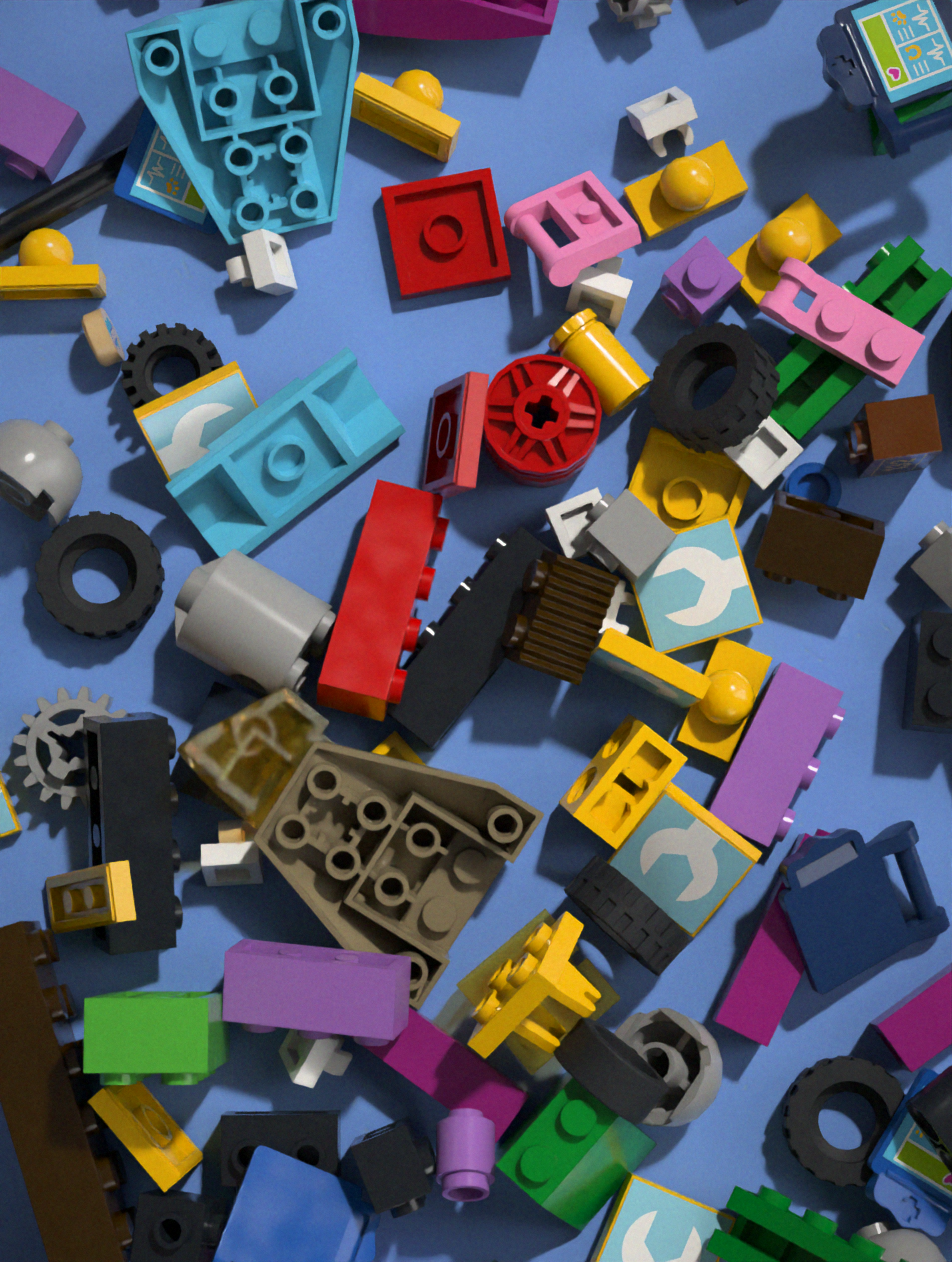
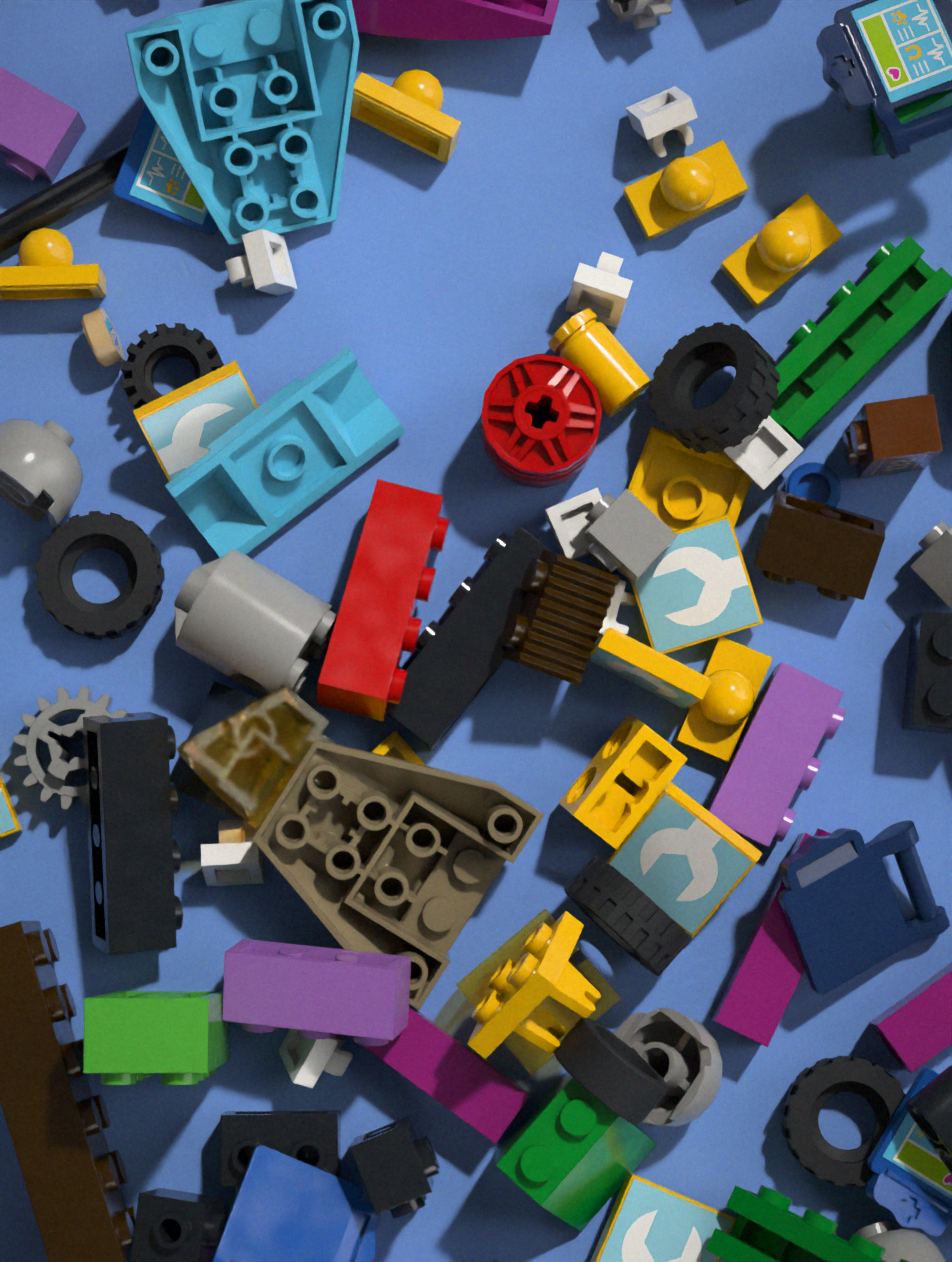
yellow tile [45,860,136,934] -> none
yellow tile [87,1081,203,1193] -> none
red tile [381,168,511,300] -> none
tile [422,371,489,500] -> none
medium lavender brick [436,1108,495,1202] -> none
bright pink plate [504,170,642,287] -> none
medium lavender brick [659,236,744,328] -> none
bright pink plate [758,257,925,389] -> none

